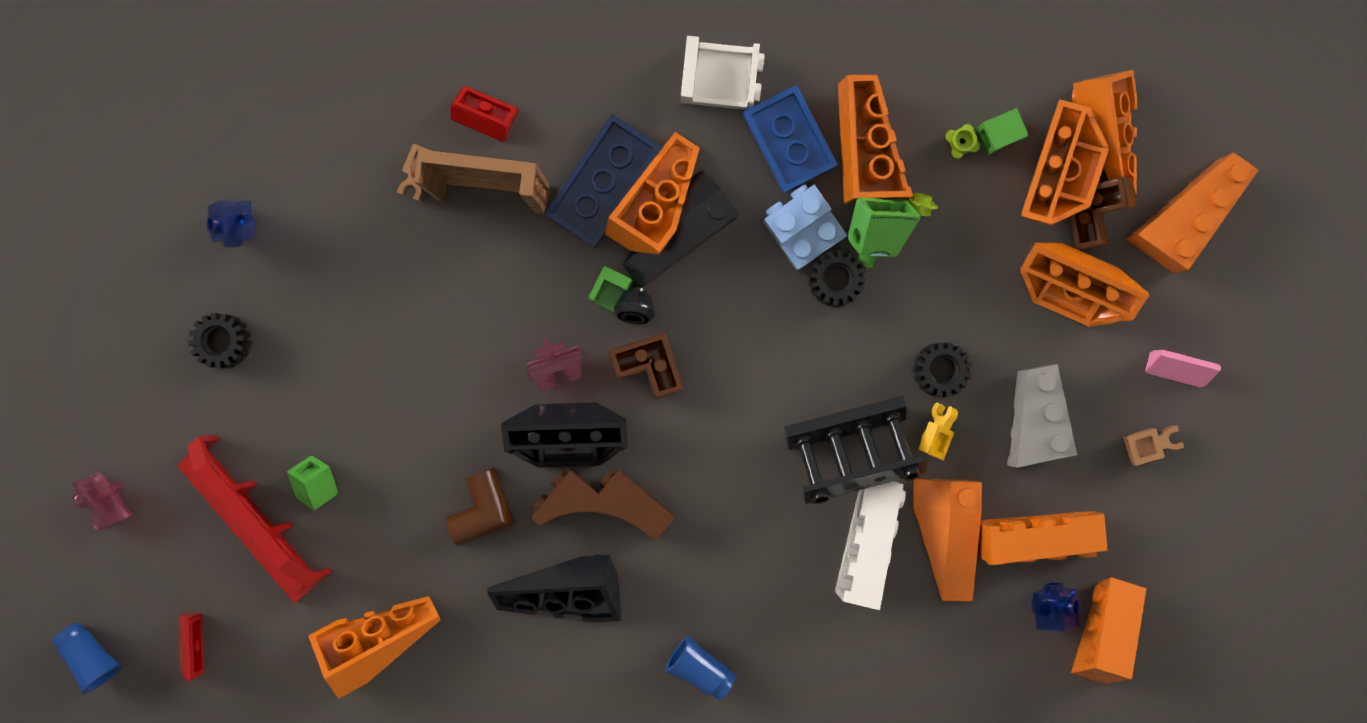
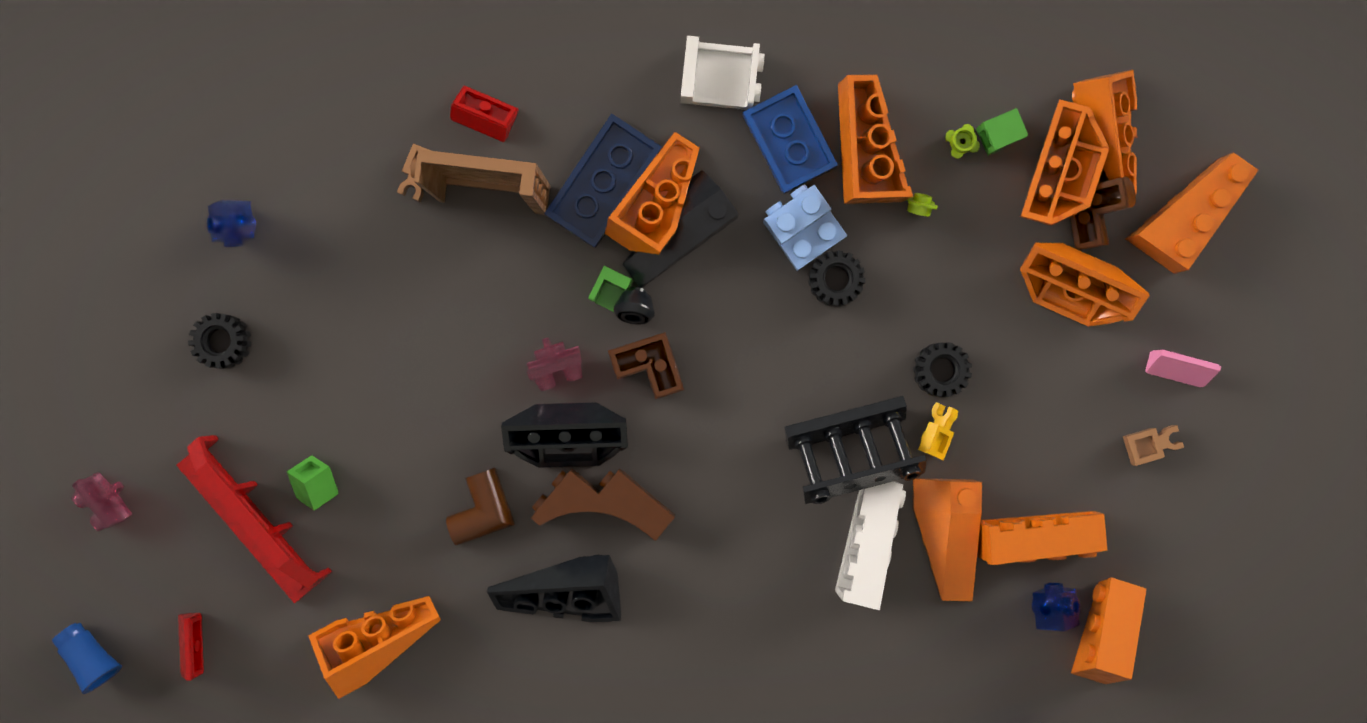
blue plant [665,635,736,700] -> none
bright green torso [848,197,921,268] -> none
light grey wedge [1007,364,1077,468] -> none

